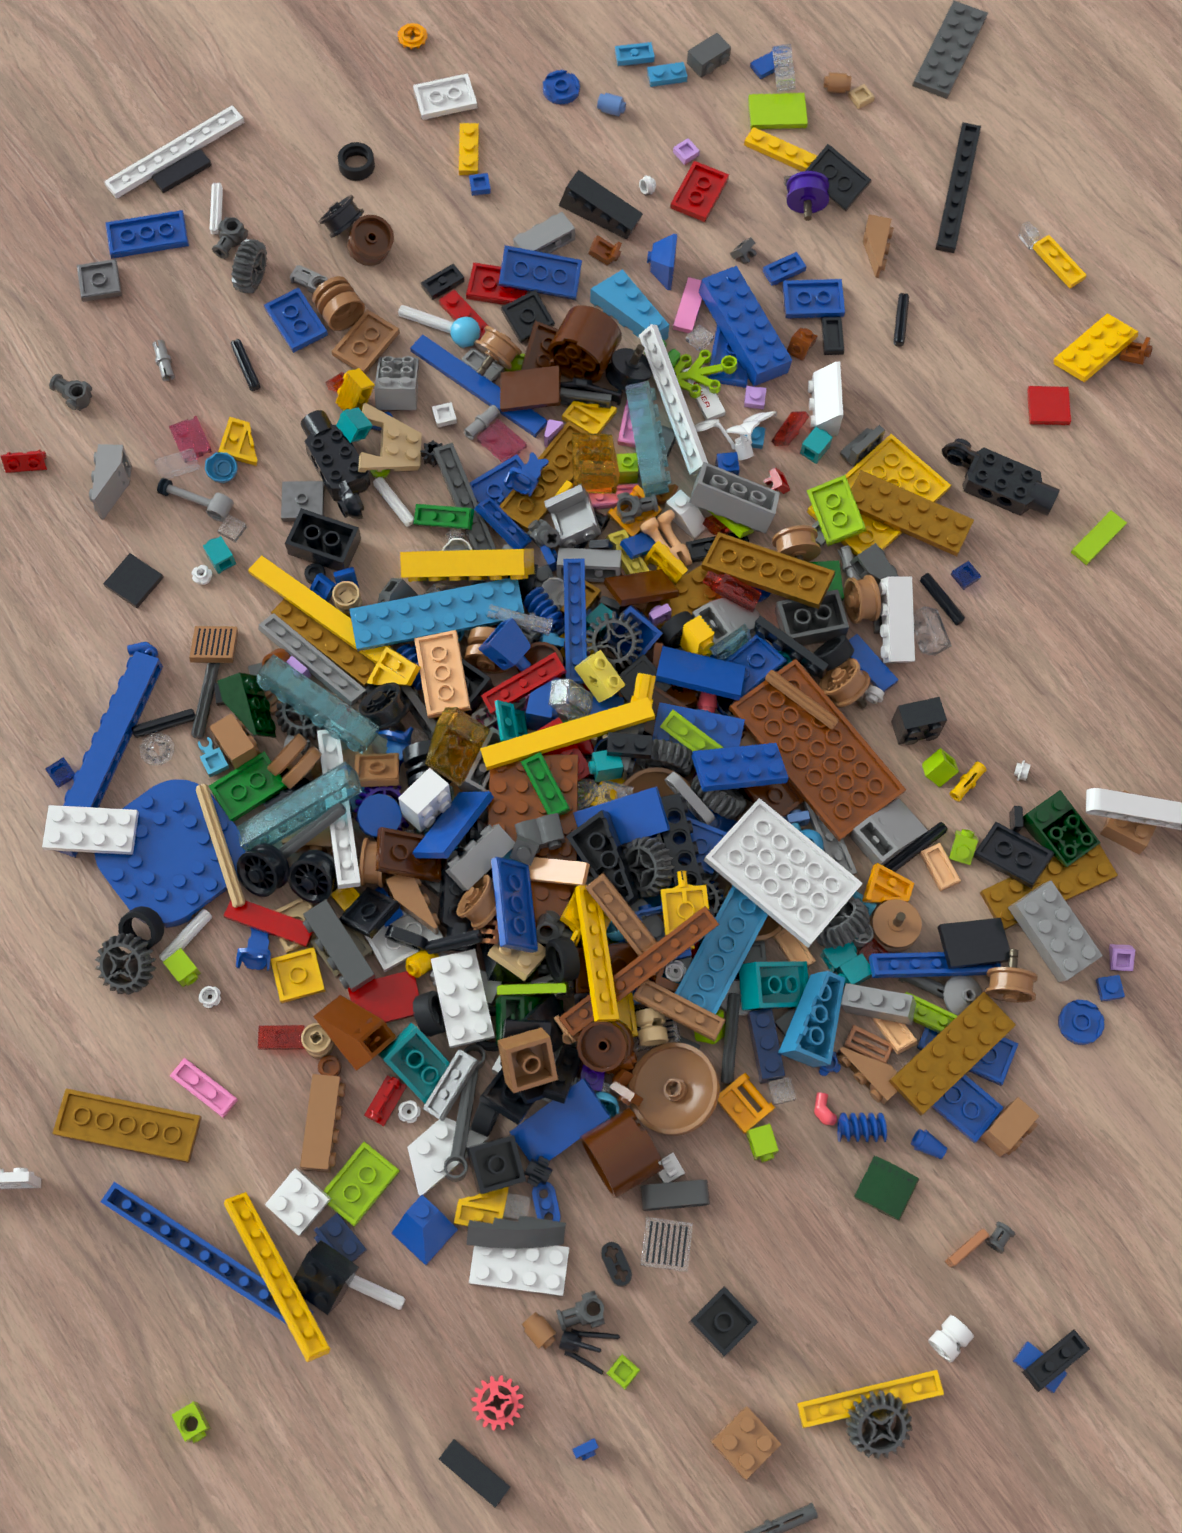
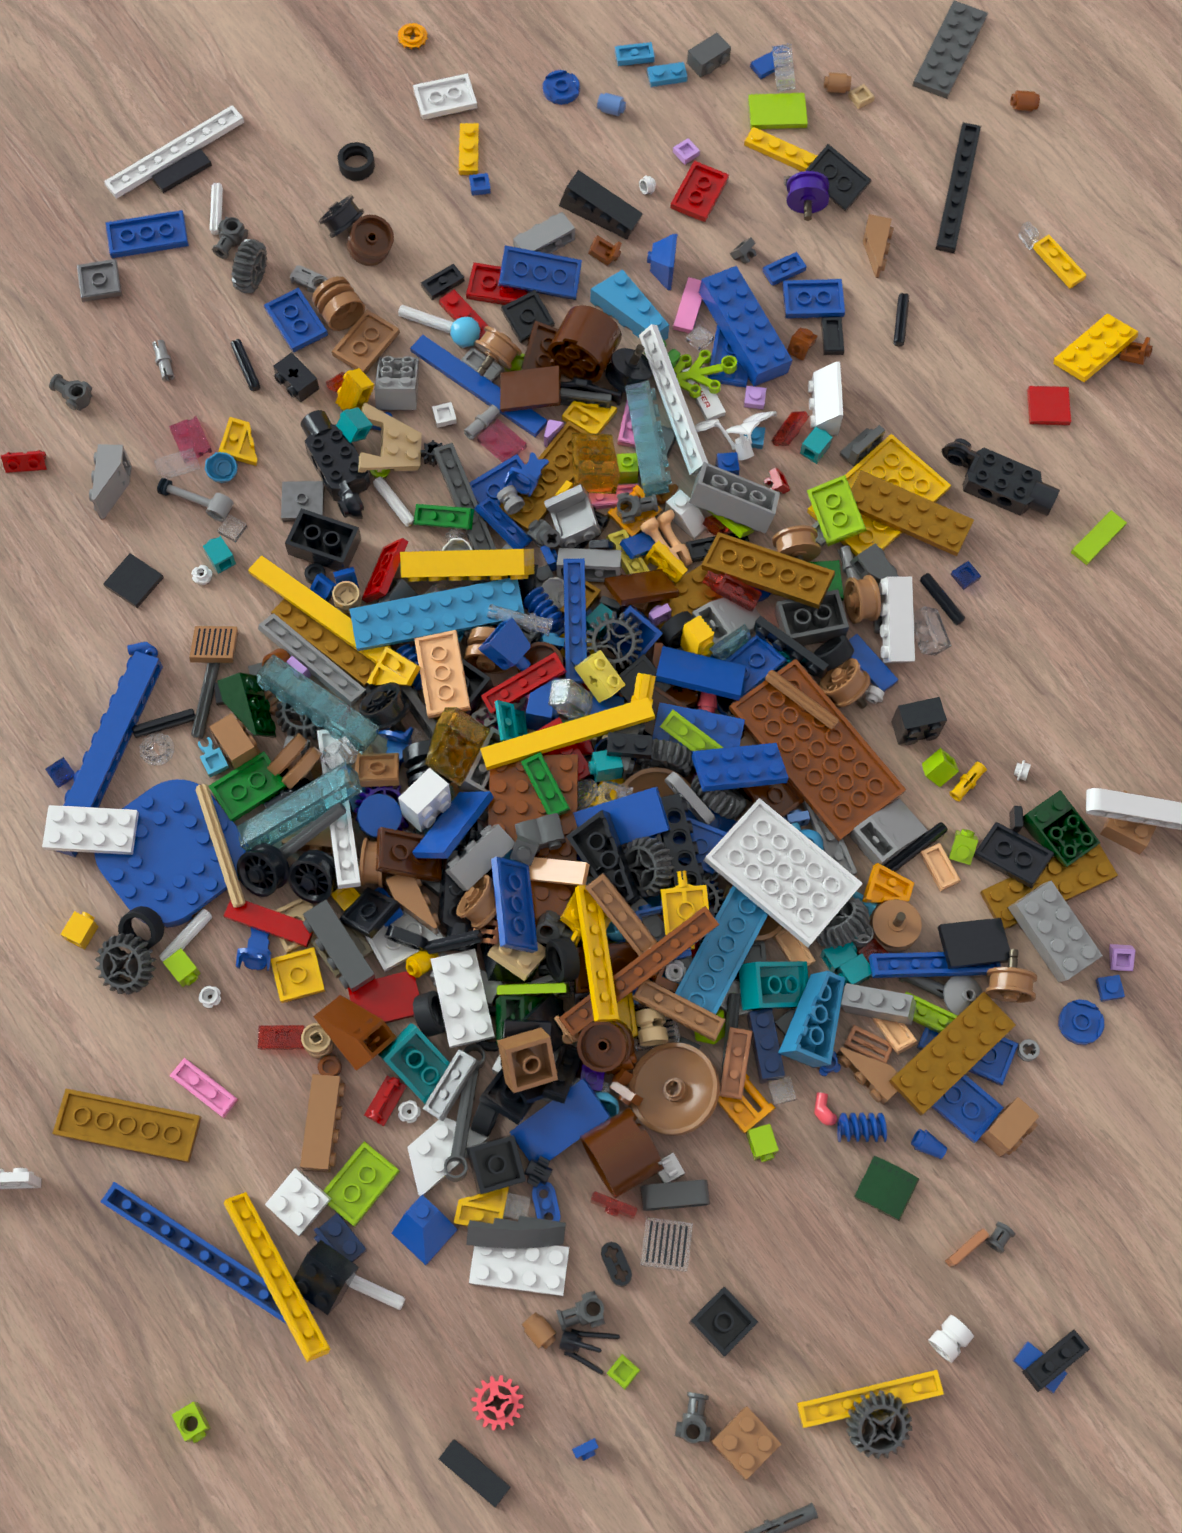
none -> yellow brick [60,911,99,950]
none -> black brick [273,352,319,402]
none -> clear panel [321,736,358,774]
none -> red tile [362,538,409,603]
none -> light grey wheel [497,485,525,514]
none -> clear red plate [590,1191,638,1219]
none -> dark grey connector [675,1392,711,1444]
none -> nougat tile [719,1027,752,1100]
none -> dark orange brick [1010,90,1040,111]
none -> light grey bush [1017,1039,1040,1062]

